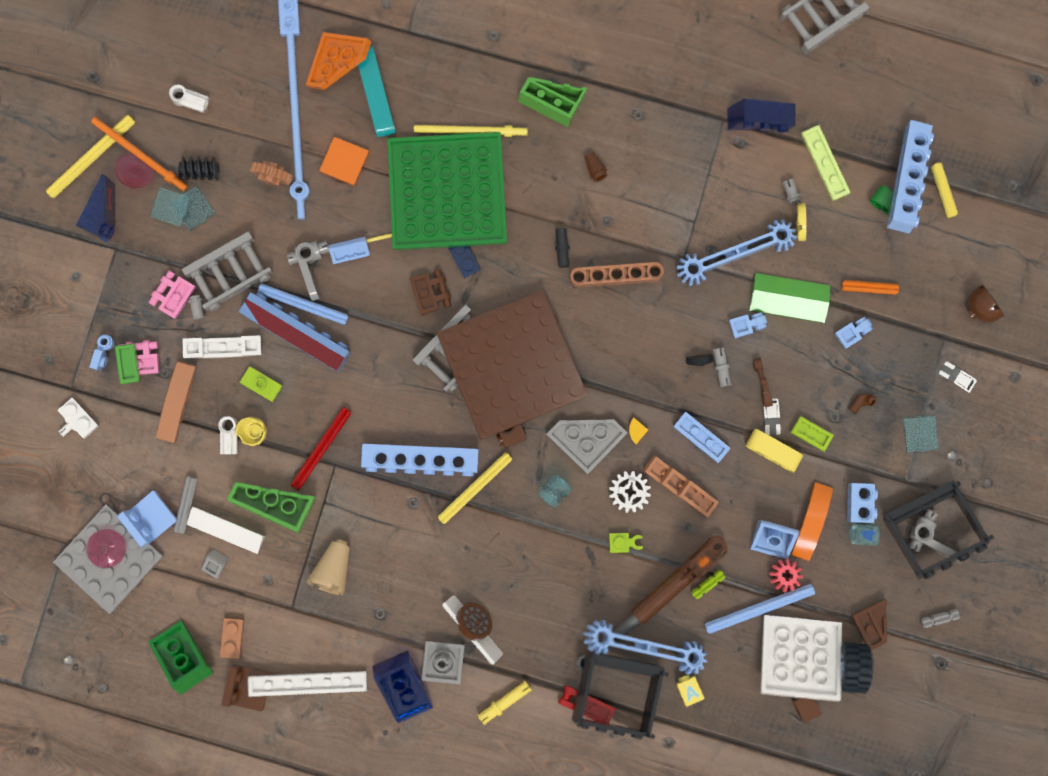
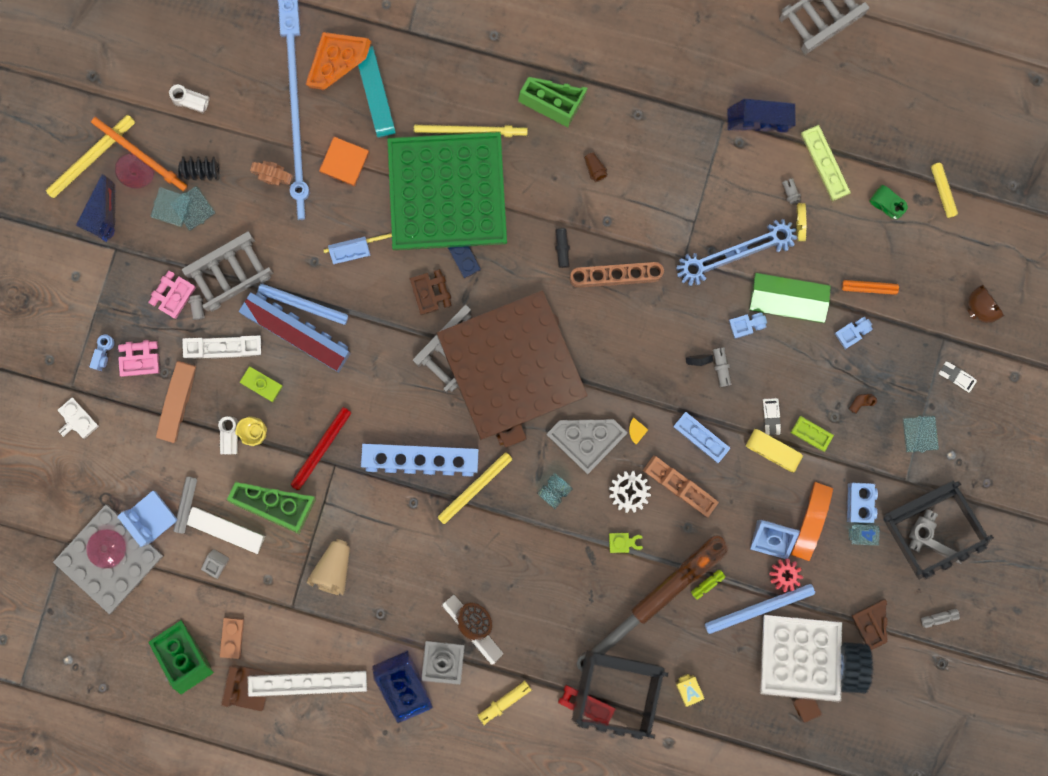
bright green tile [115,343,141,385] -> none
light grey piece [286,240,329,301] -> none
light blue arm [583,620,708,675] -> none
reddish brown piece [752,358,773,408] -> none
light blue brick [887,120,934,233] -> none

